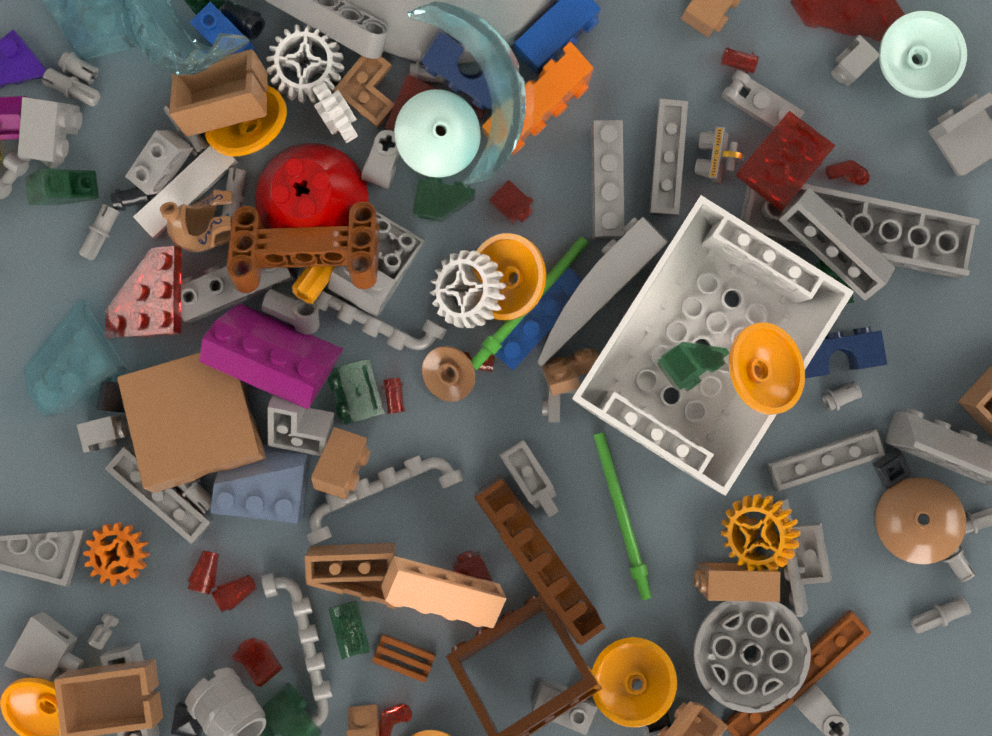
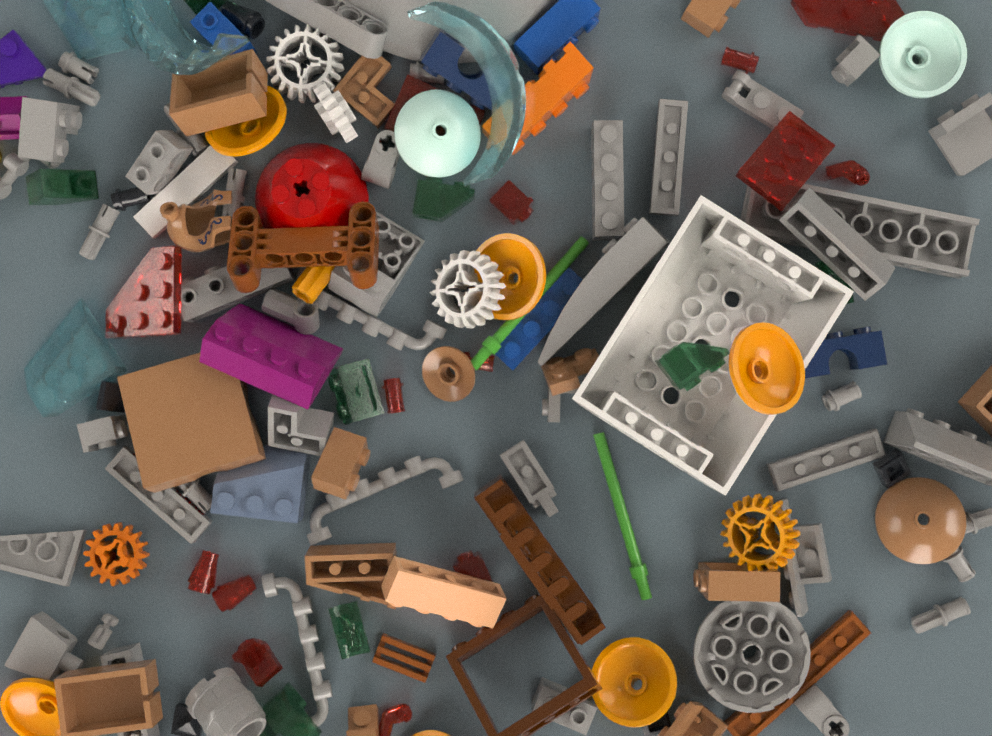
light grey hips [695,127,744,185] -> none

